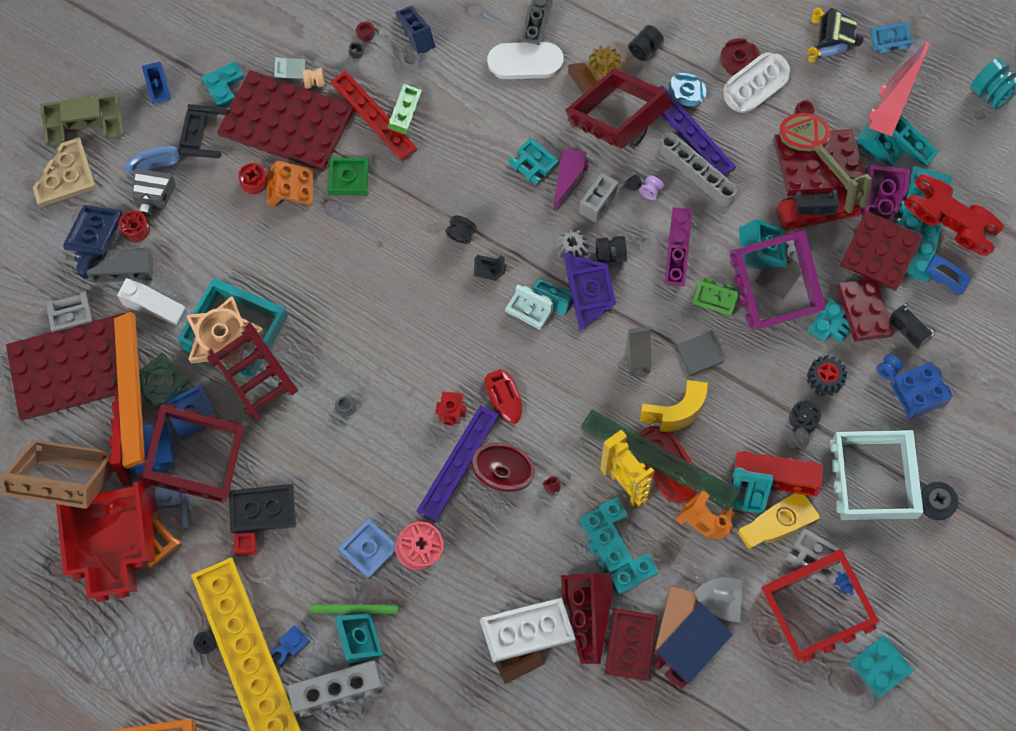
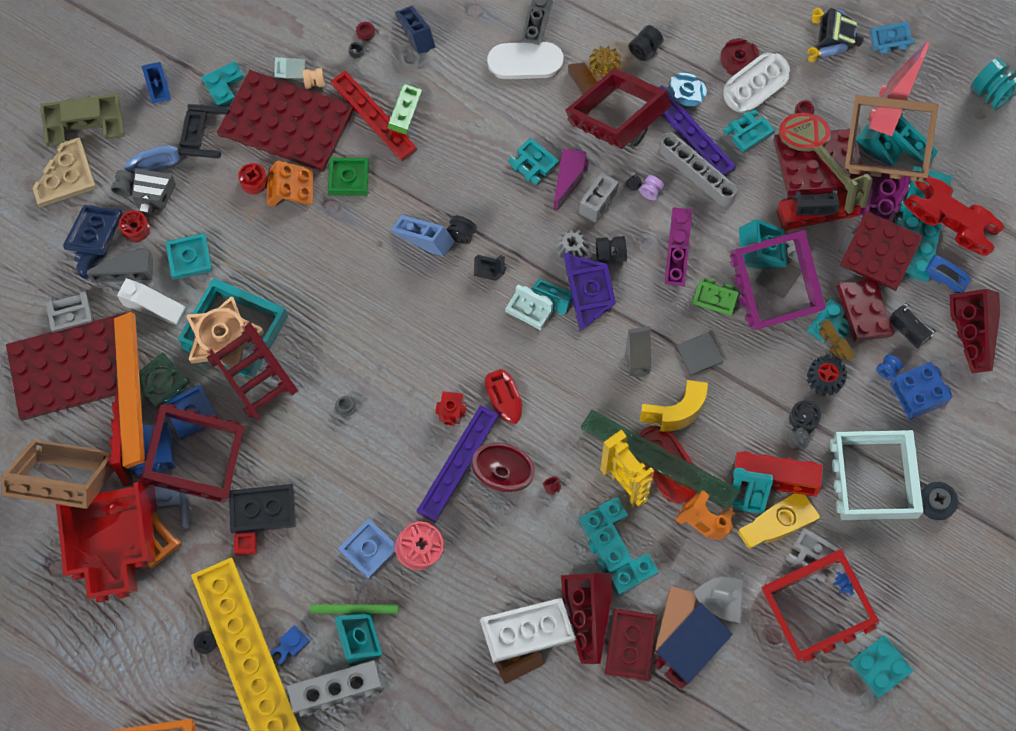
none -> dark grey wheel [111,170,134,197]
none -> teal plate [166,233,213,280]
none -> medium blue slope [391,215,455,257]
none -> teal plate [723,109,775,154]
none -> pearl gold plate [818,319,856,361]
none -> medium nougat window [845,95,939,182]
none -> dark red wedge [949,289,1000,373]

